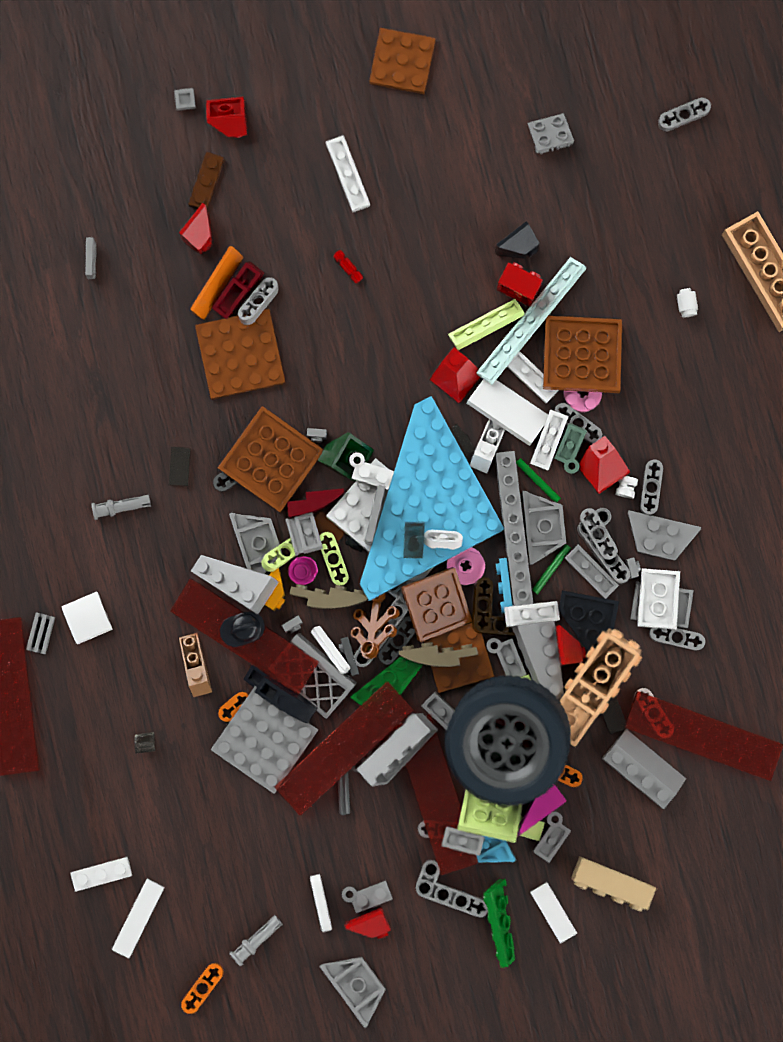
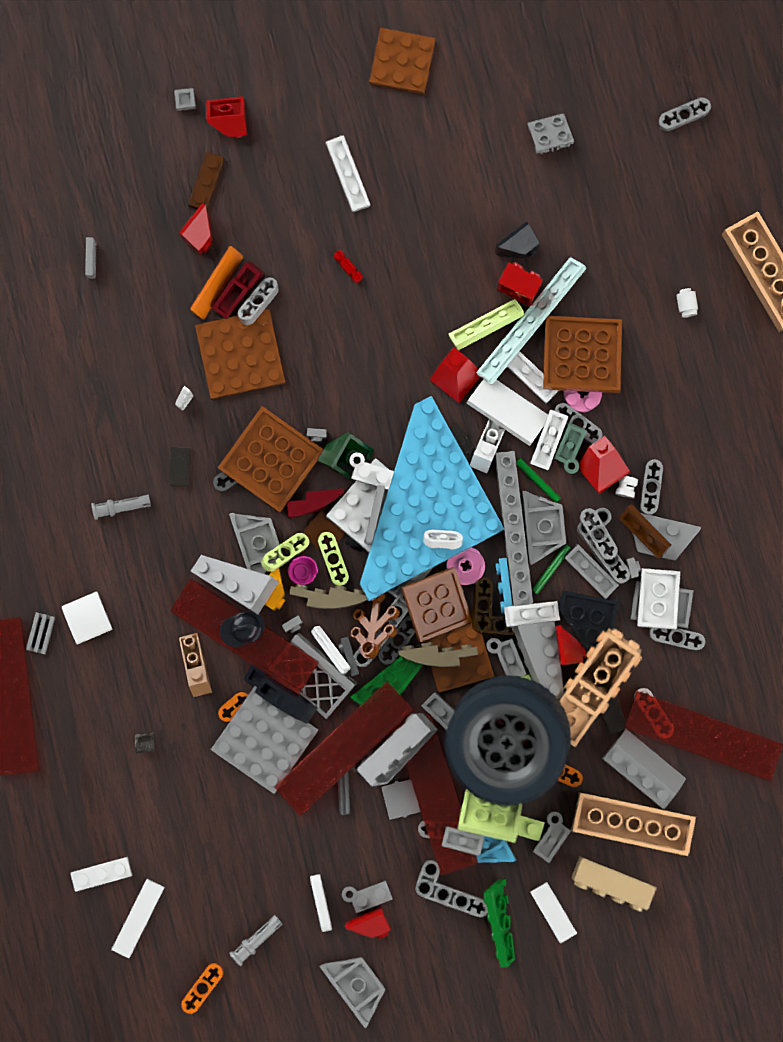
light grey plate [286,512,323,556] -> none
clear smoke slope [403,522,425,558] -> none
dark pink slope [517,784,566,837] -> none
none -> white tile [175,386,193,410]
none -> light grey piece [381,779,421,820]
none -> light nougat brick [571,792,696,856]
none -> reddish brown plate [619,504,671,559]

